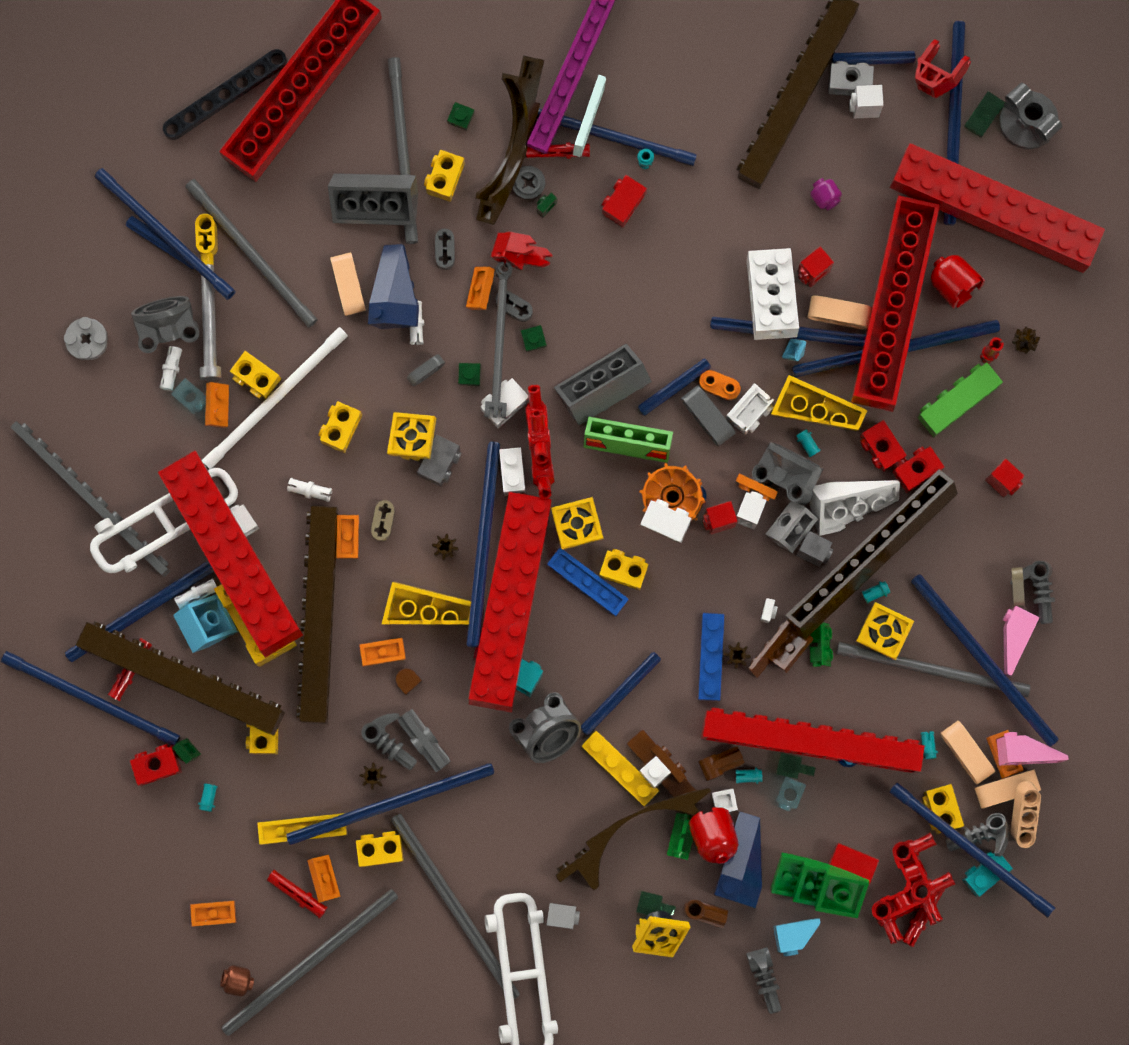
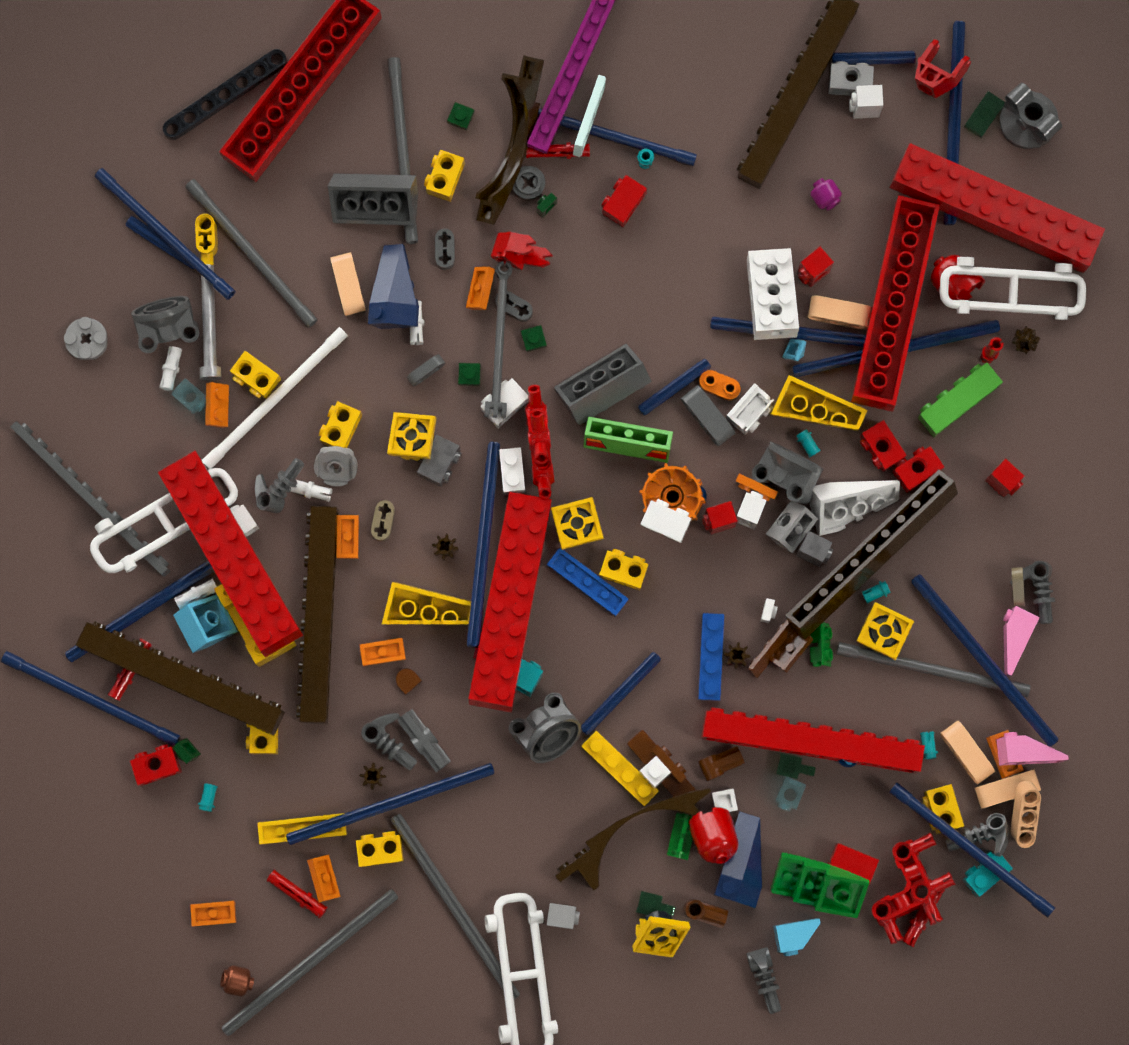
teal pin [736,767,763,784] -> none
none -> dark grey piece [255,458,304,513]
none -> light grey plate [314,446,358,486]
none -> white bar [940,257,1086,320]

